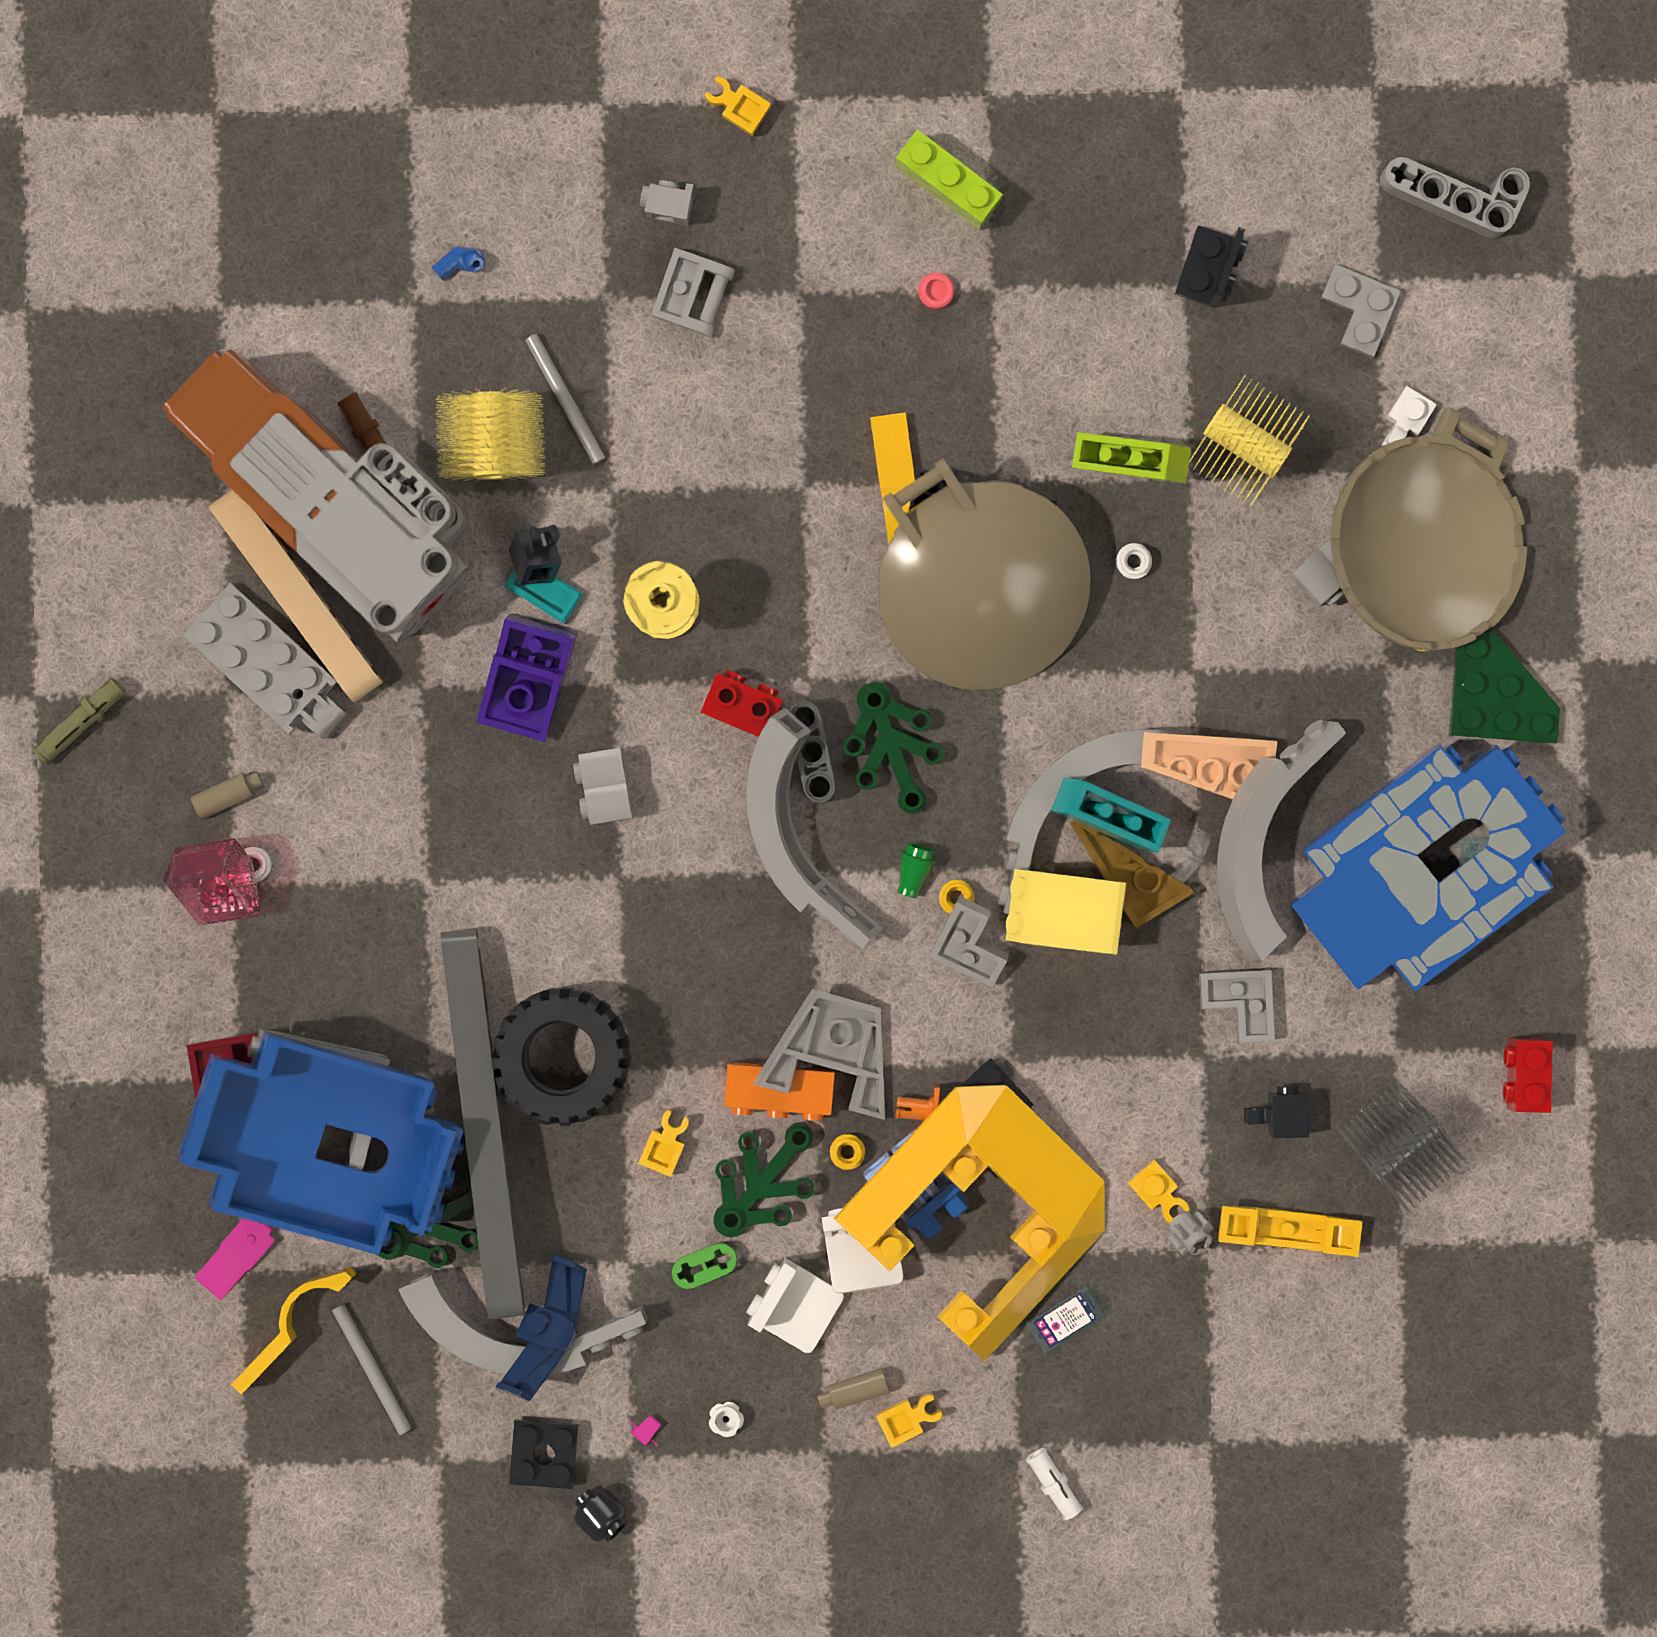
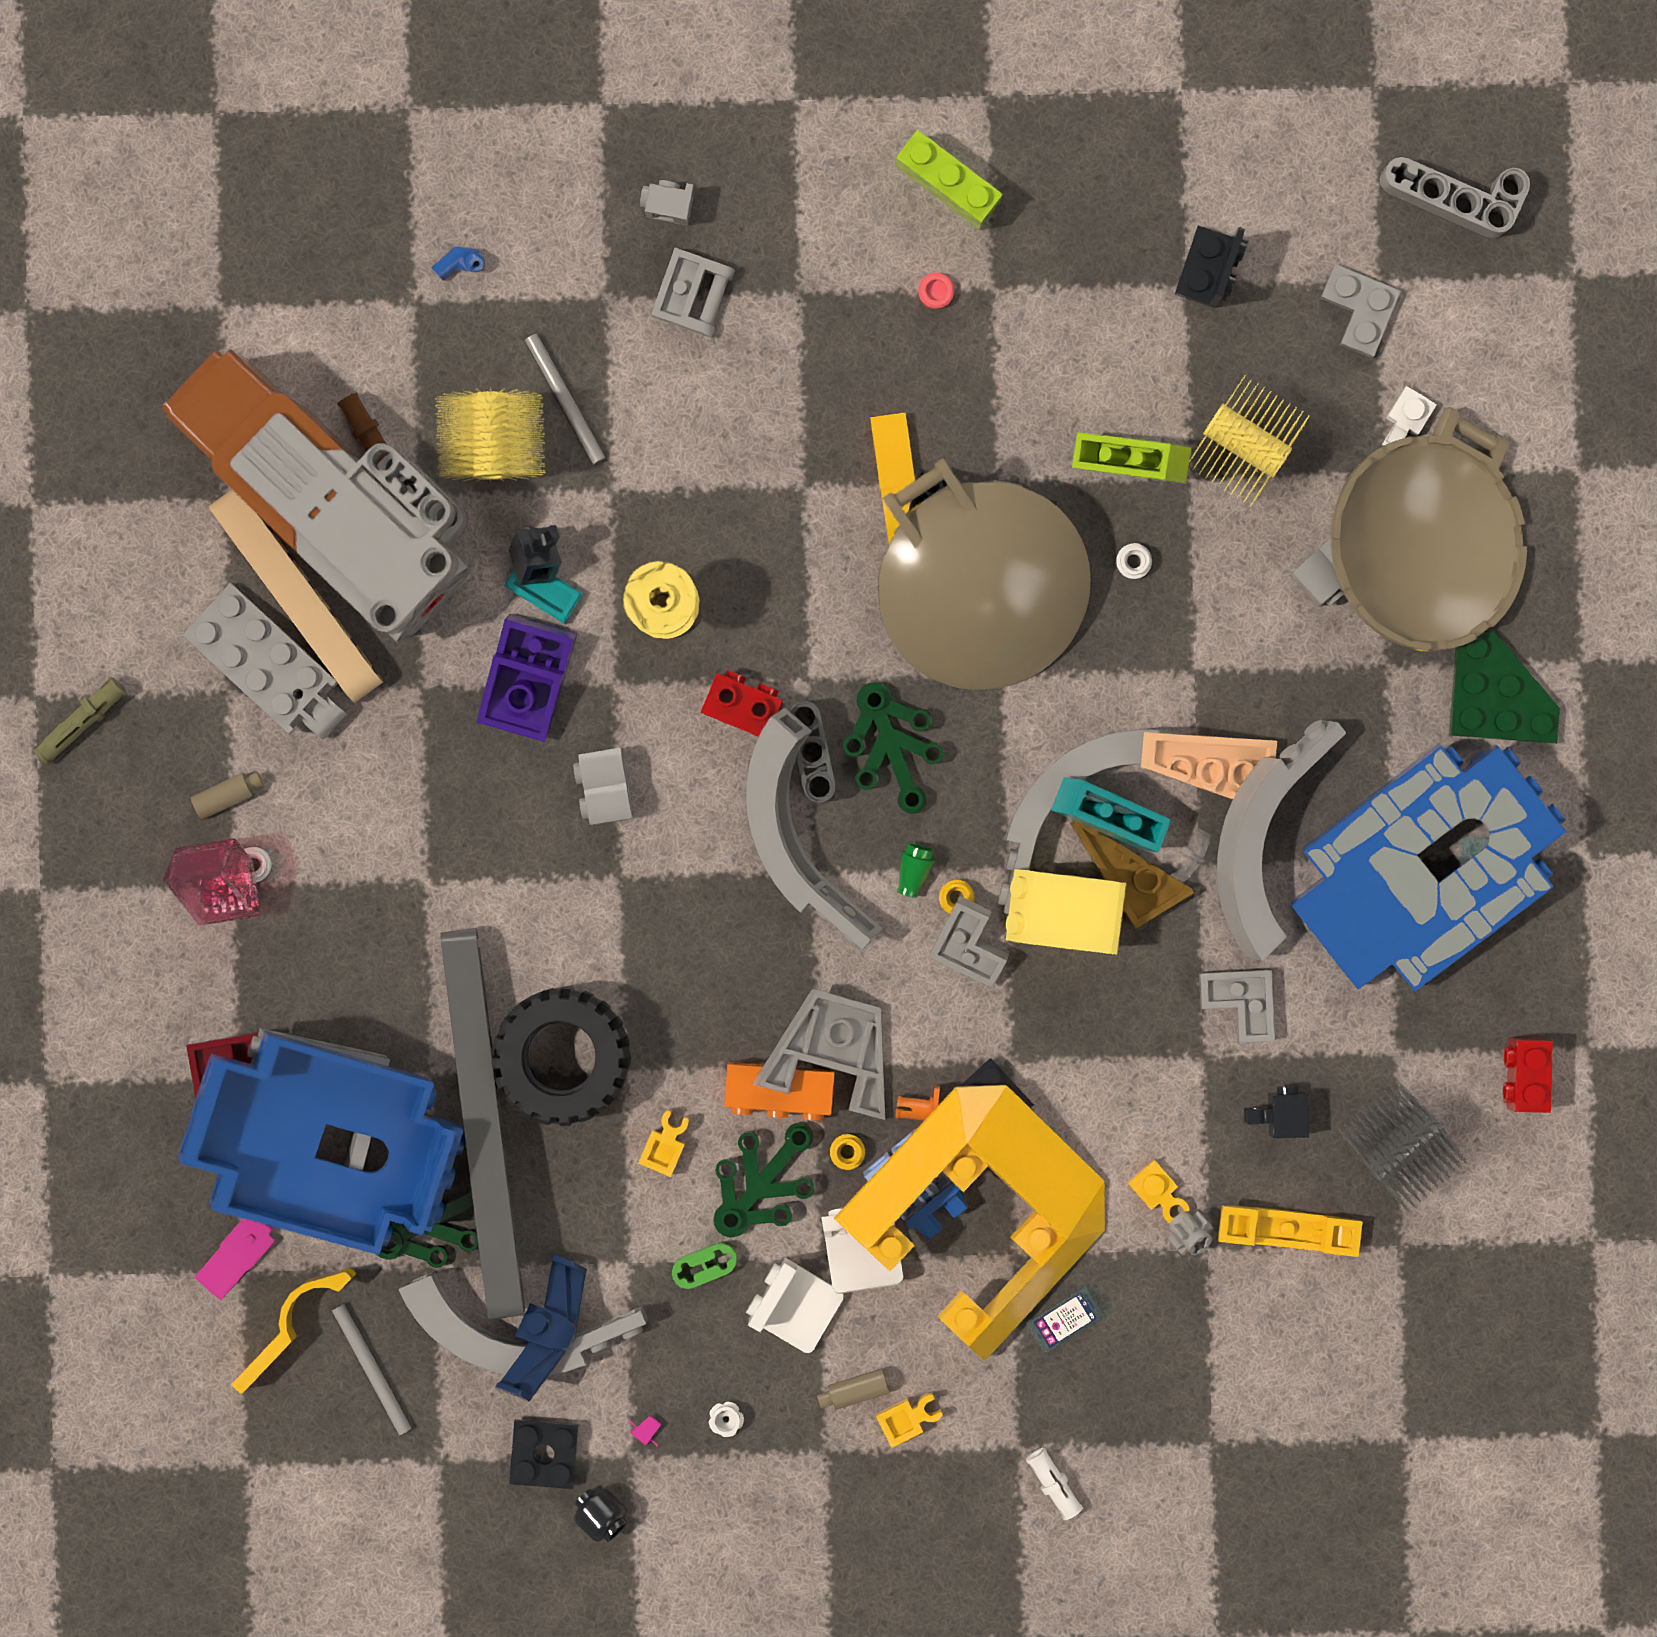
yellow plate [704,76,771,136] -> none

